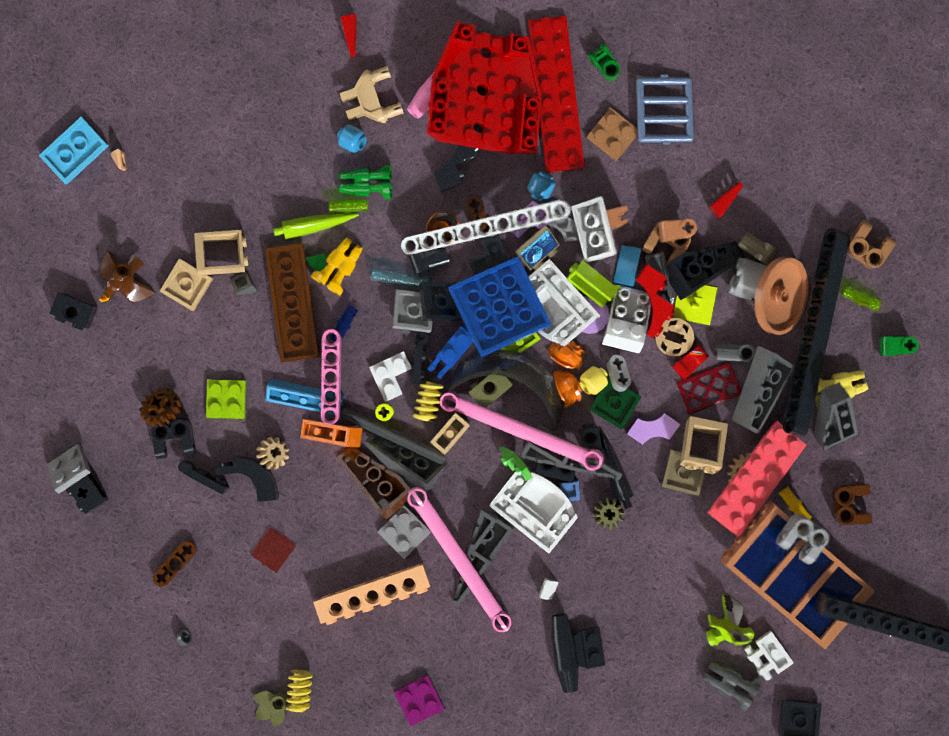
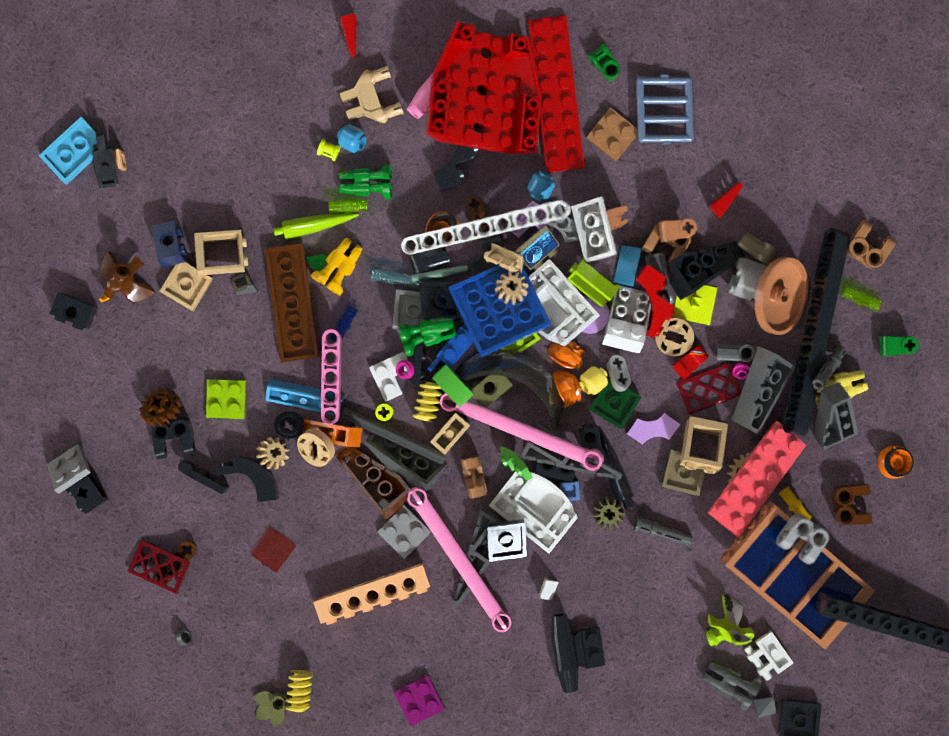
none -> black hinge [92,133,119,188]
none -> dark red window [128,540,191,594]
none -> dark blue brick [151,220,187,268]
none -> black gear [274,411,305,441]
none -> tan piece [297,429,335,467]
none -> neon yellow bush [317,139,341,161]
none -> dark pink plate [396,360,415,379]
none -> green piece [398,317,457,357]
none -> sand green bar [411,265,468,282]
none -> bright green slope [432,364,474,407]
none -> medium nougat piece [460,455,487,498]
none -> tan hinge [484,243,523,274]
none -> plate [486,519,527,562]
none -> tan gear [495,271,528,305]
none -> dark grey pin [633,515,692,546]
none -> dark pink plate [733,362,750,380]
none -> dark grey slope [753,695,776,718]
none -> dark grey pin [812,345,846,390]
none -> orange piece [877,445,914,479]

